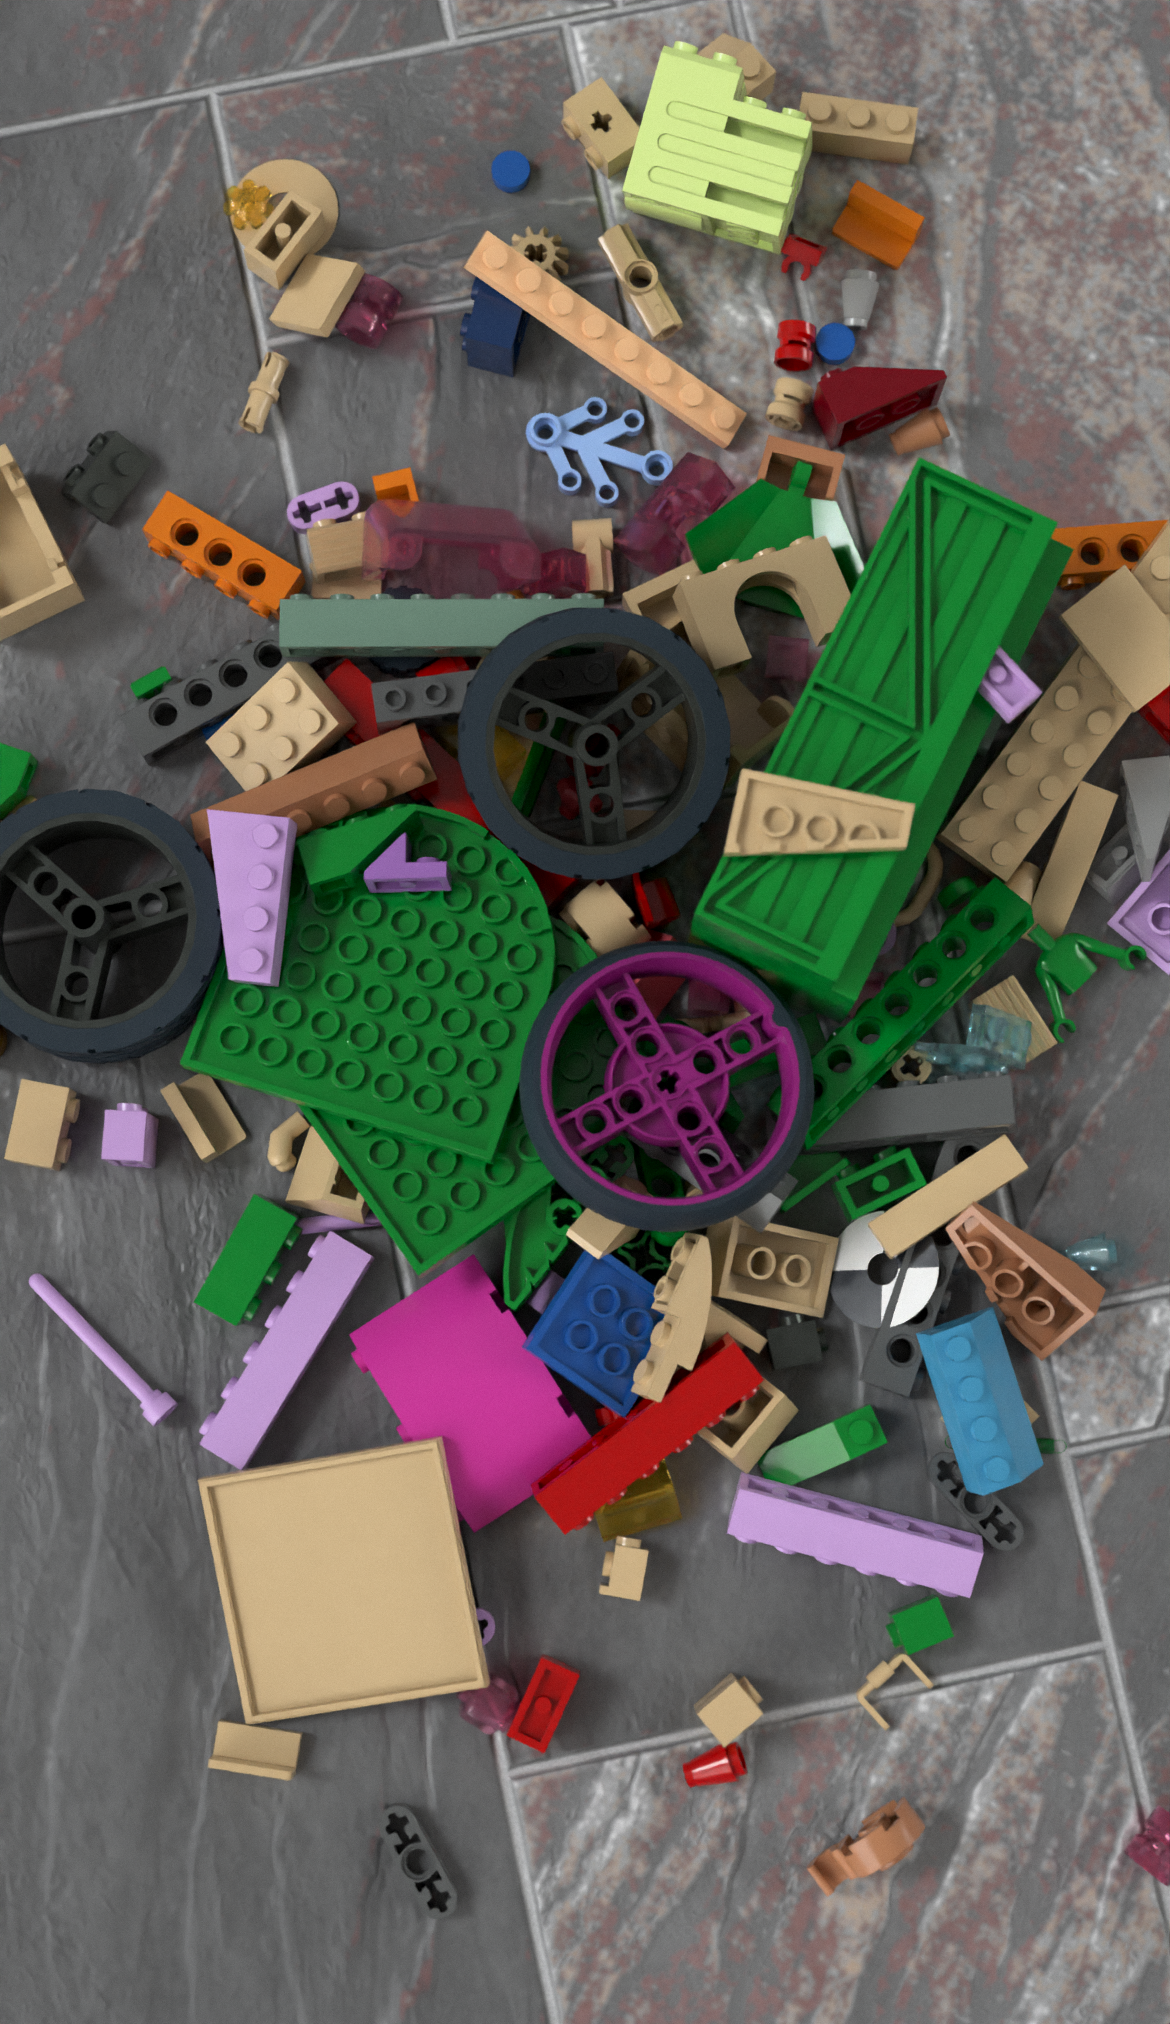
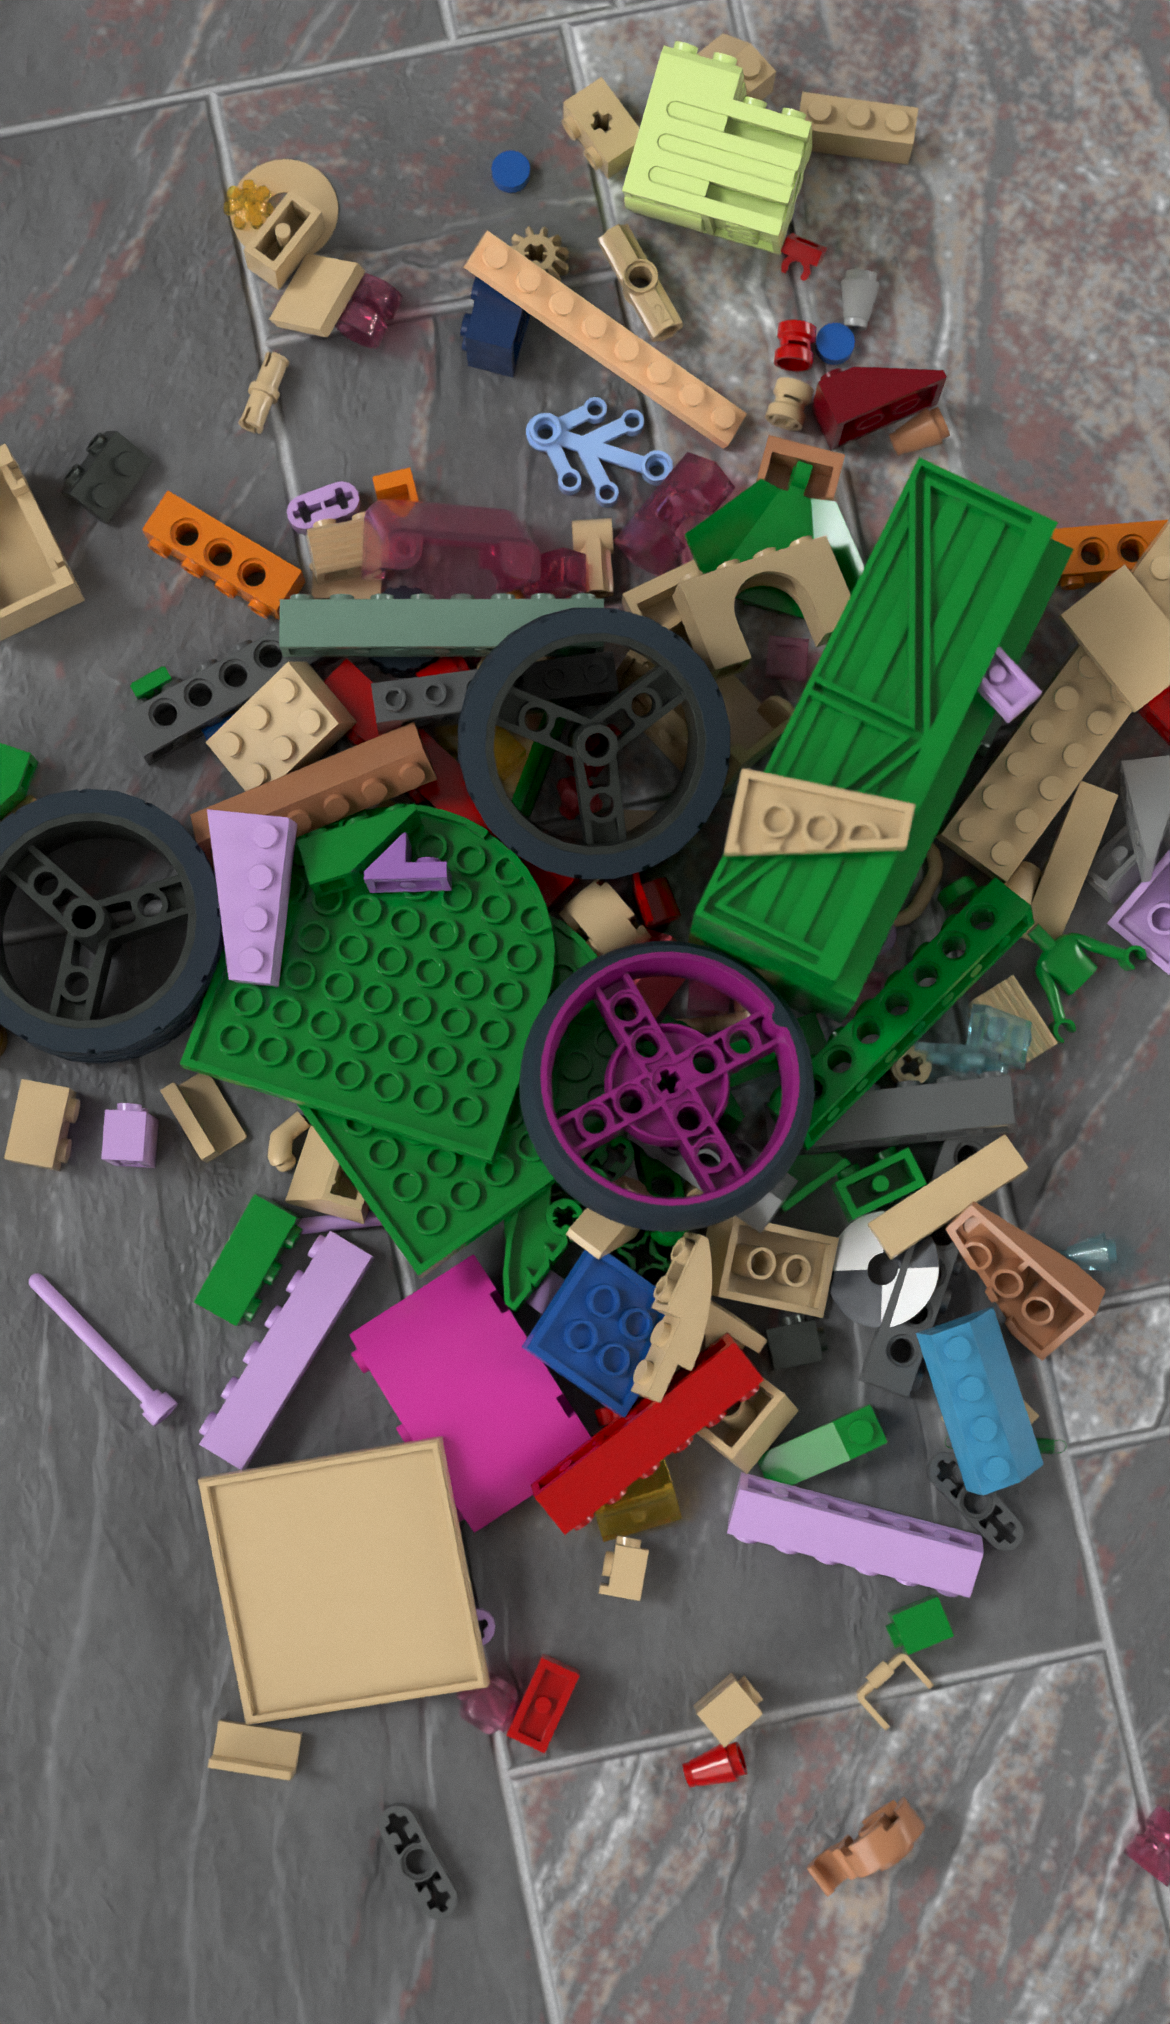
orange panel [832,179,925,270] -> none

